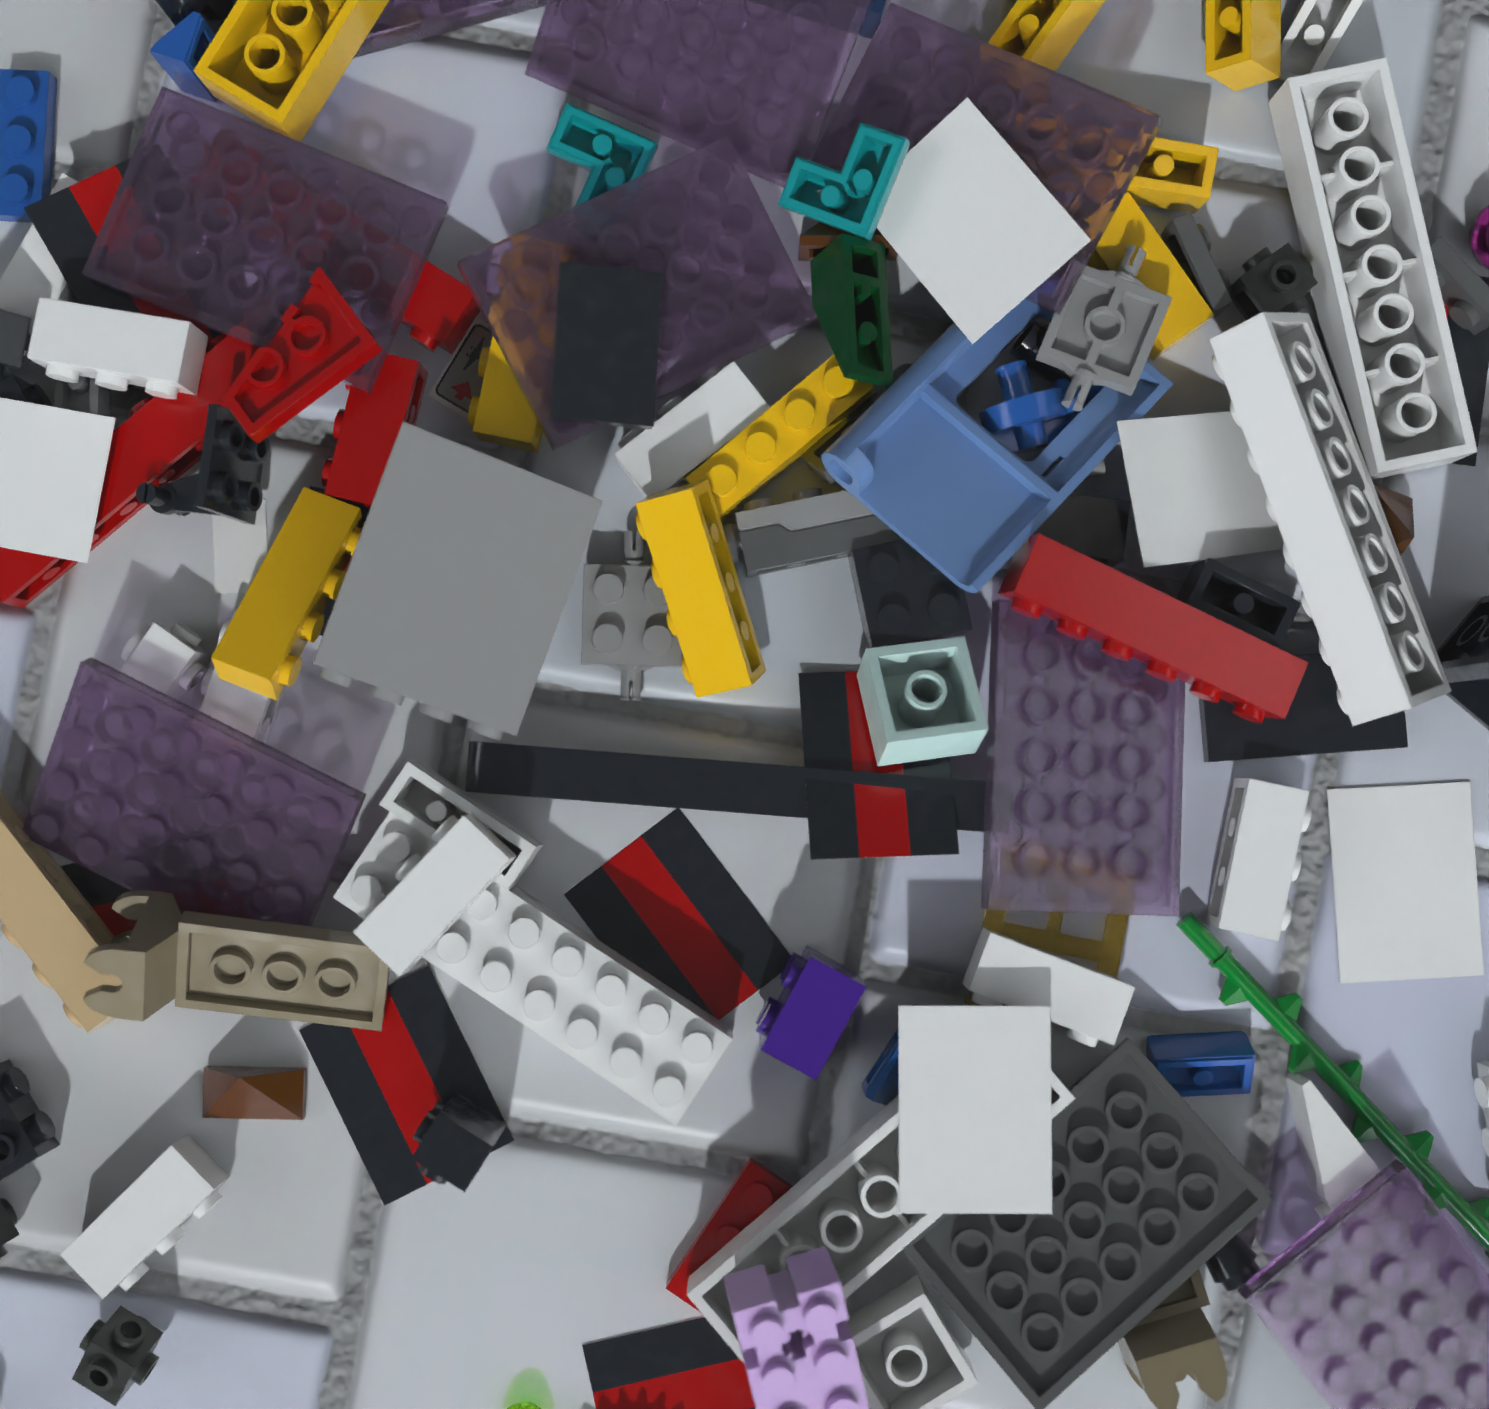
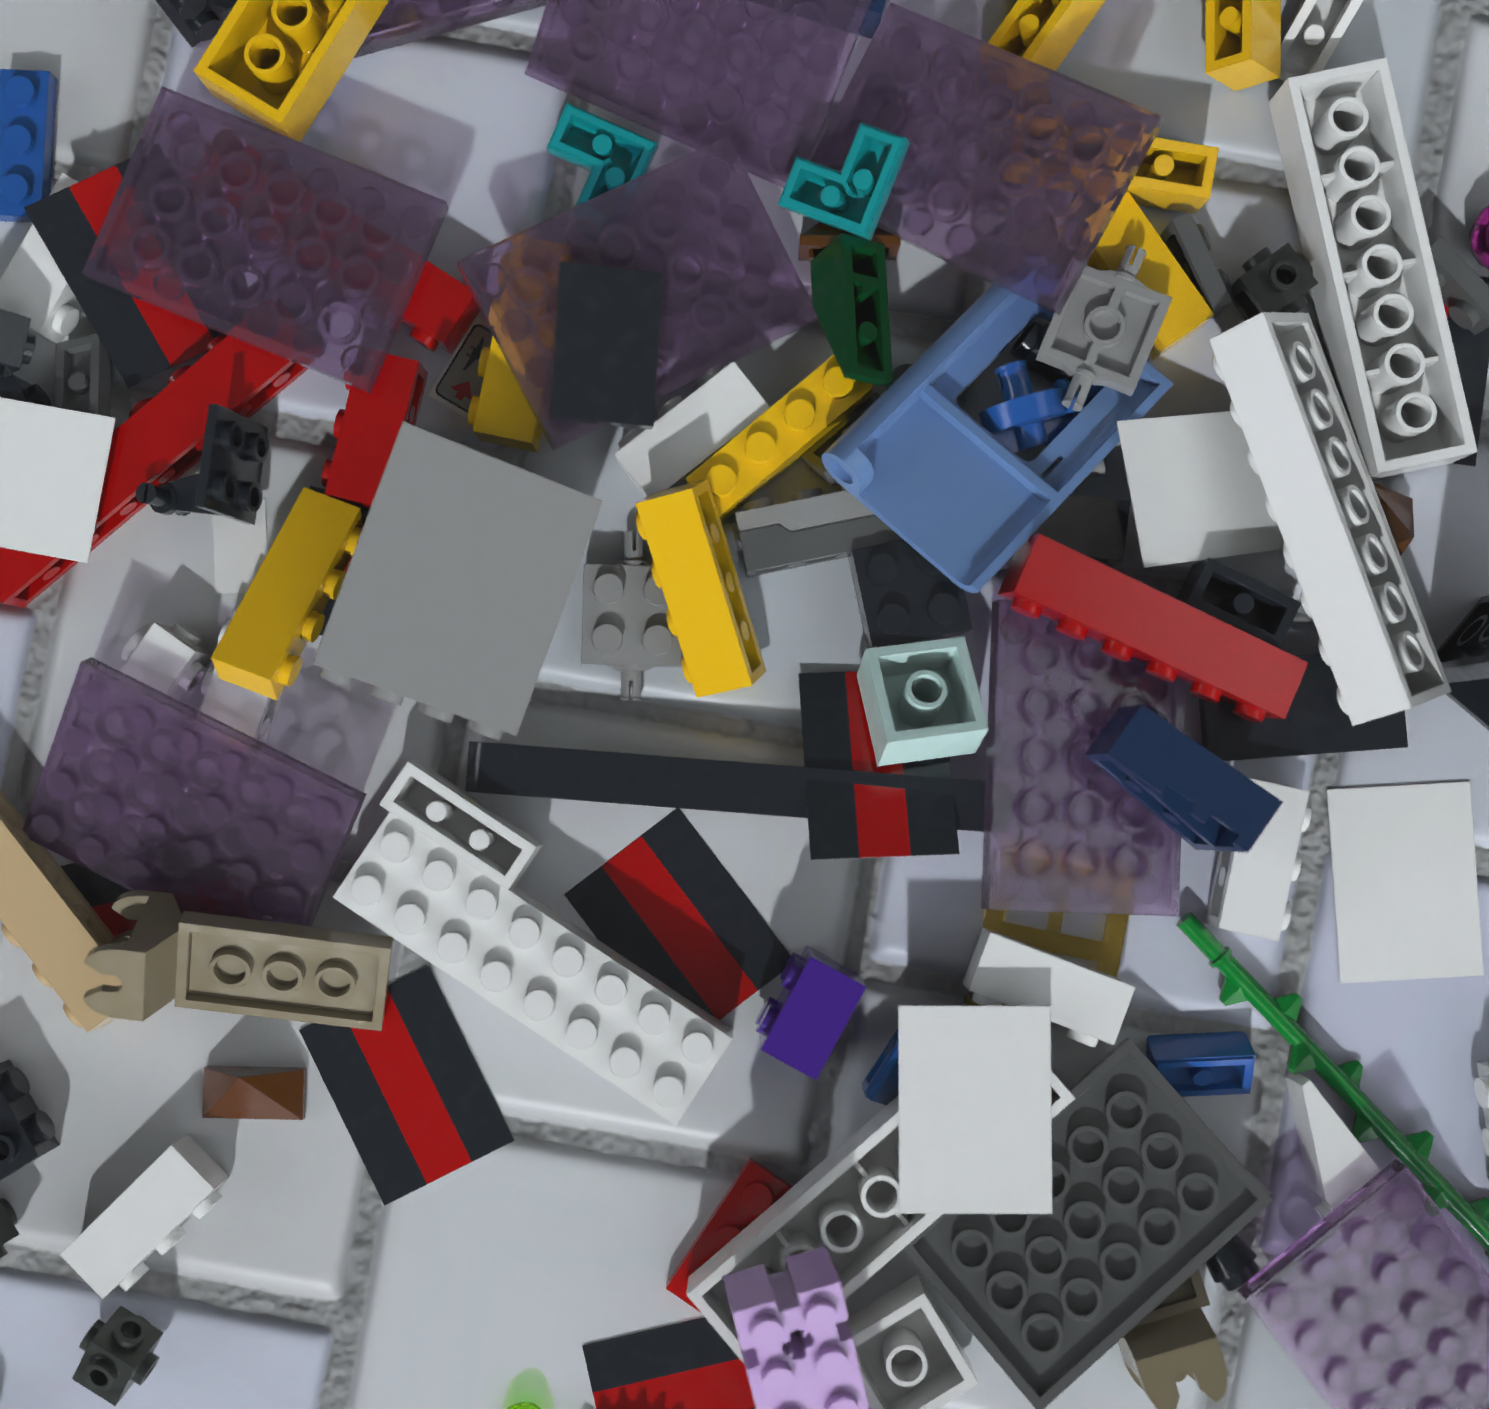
white brick [27,297,208,399] -> none
blue slope [150,11,219,103] -> none
red wing [222,266,383,444] -> none
white brick [353,814,517,976] -> none
black brick [411,1092,508,1192] -> none
white sticker [877,97,1091,344] -> none
none -> dark blue wedge [1085,704,1283,853]

